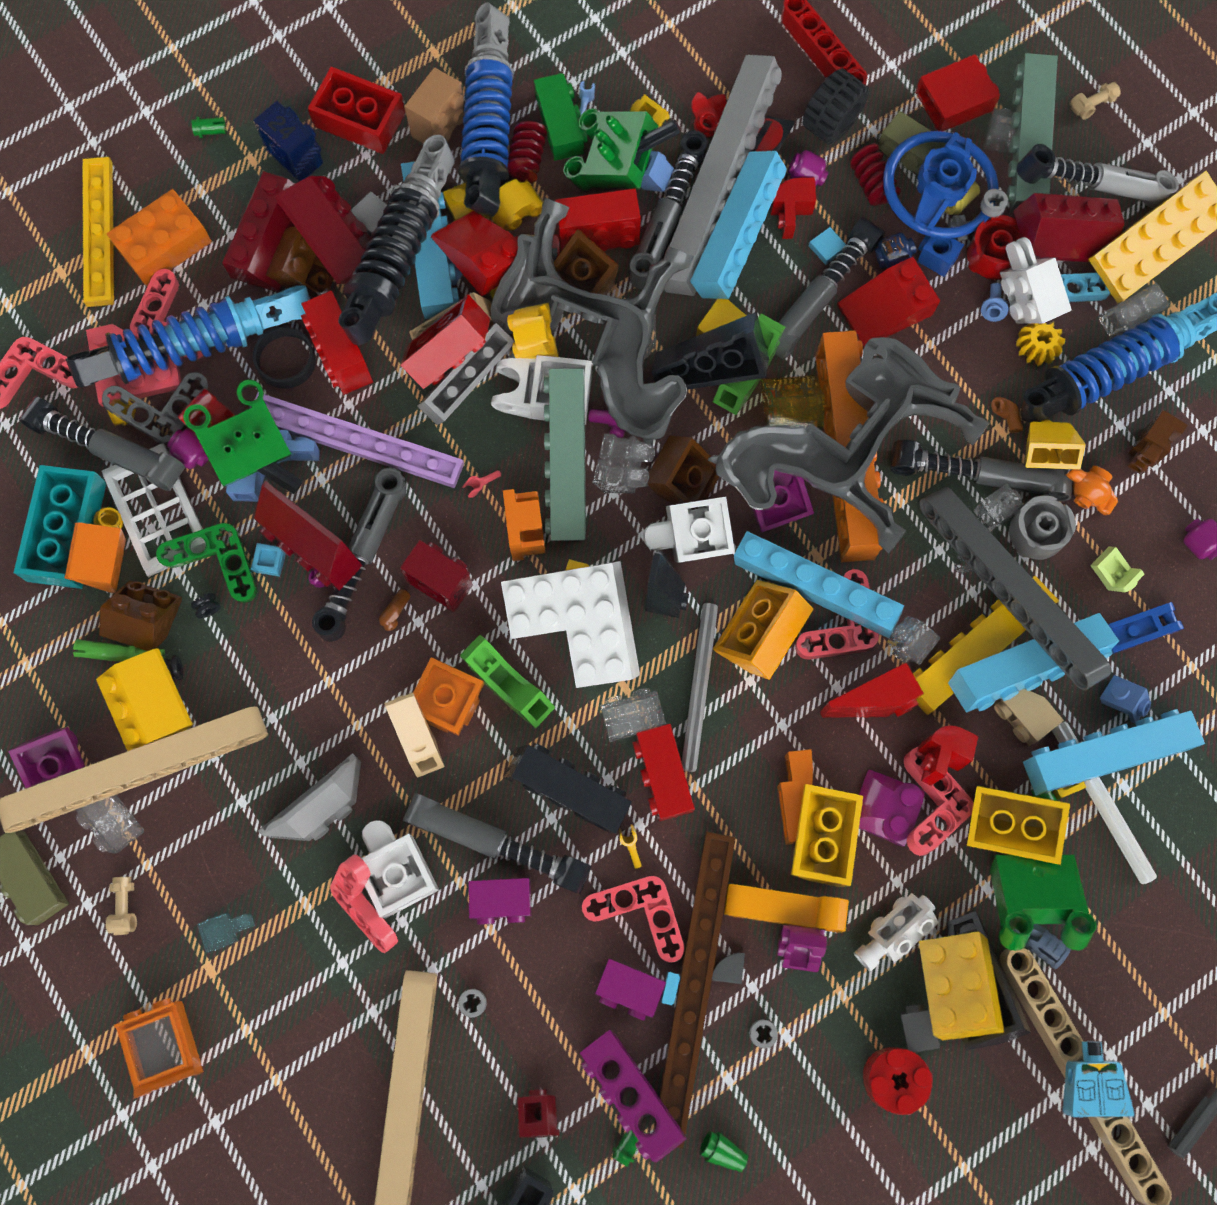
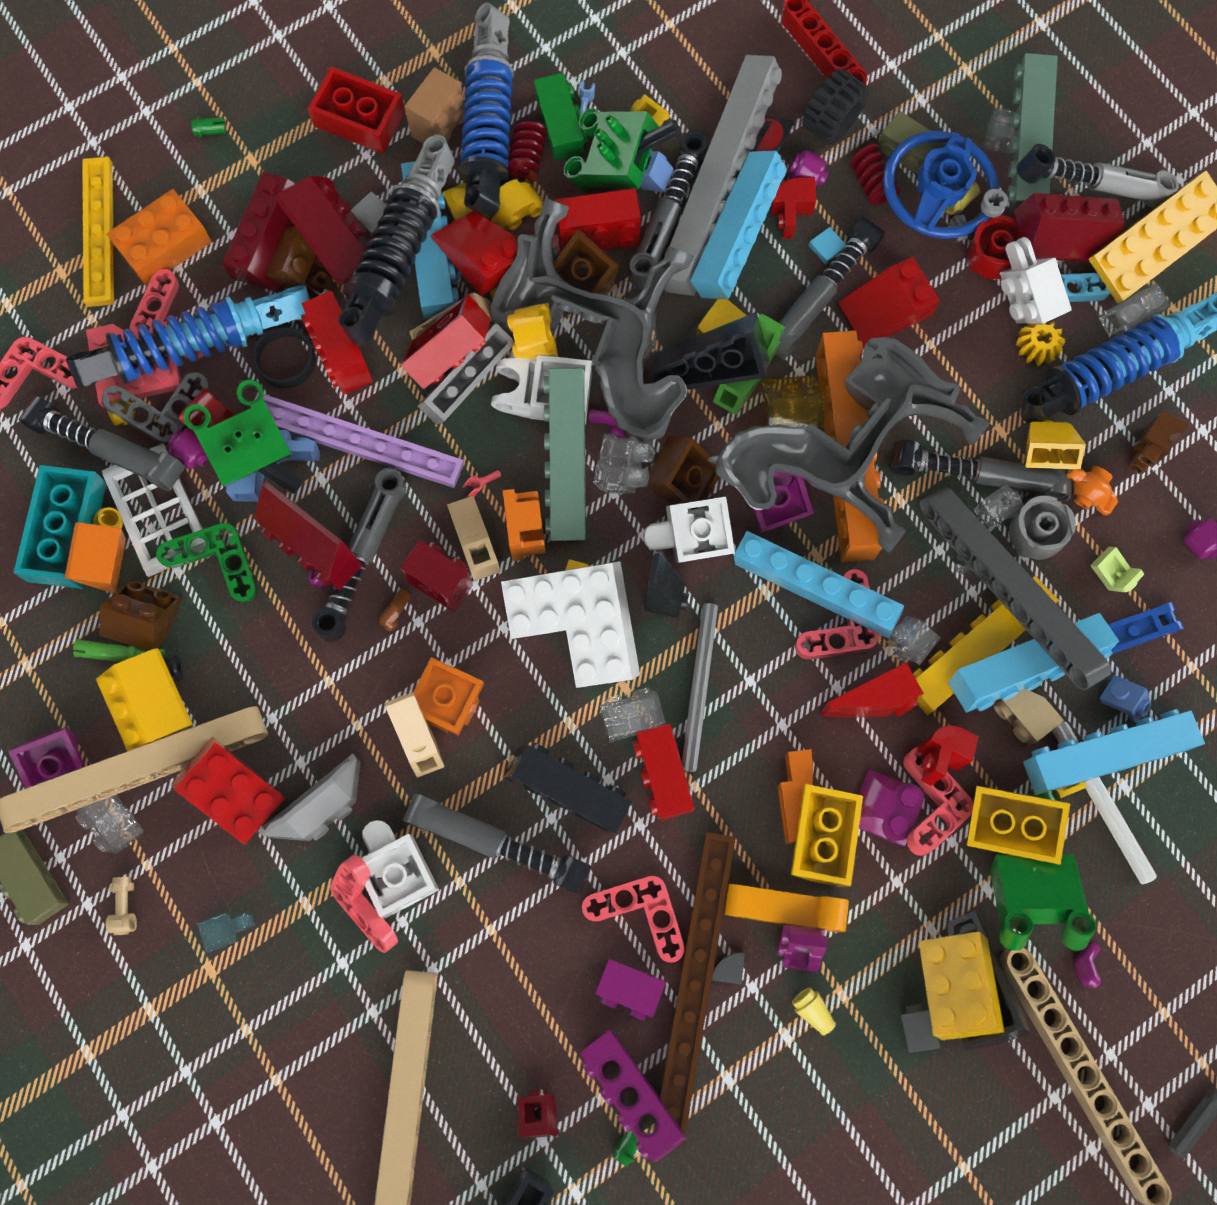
orange window [114,998,204,1098] -> none
black bush [191,593,221,619] -> none
medium azure tile [250,543,286,577] -> none
clear blue brick [253,101,323,182] -> none
light grey bush [458,989,487,1018] -> none
bright green arch [460,635,555,728] -> none
magenta brick [468,878,532,925] -> none
yellow hand [618,824,642,869] -> none
medium azure tile [660,972,680,1005] -> none
red plate [691,92,727,138] -> none
green cone [699,1131,748,1172] -> none
light orange slope [713,580,814,680] -> none
light grey bush [749,1019,778,1049] -> none
white brick [854,893,939,972] -> none
red brick [863,1047,933,1115] -> none
dark blue head [874,232,917,270] -> none
red brick [915,54,1000,132] -> none
blue brick [917,236,964,278] -> none
medium blue plate [981,283,1009,322] -> none
dark orange arm [991,397,1023,433] -> none
sand blue hinge [1013,924,1071,969] -> none
medium azure torso [1063,1041,1134,1117] -> none
tan bar [1070,82,1120,120] -> none
none -> red brick [171,737,285,845]
none -> tan slope [447,496,501,581]
none -> light yellow cone [792,987,836,1035]
none -> magenta arm [1074,941,1101,989]

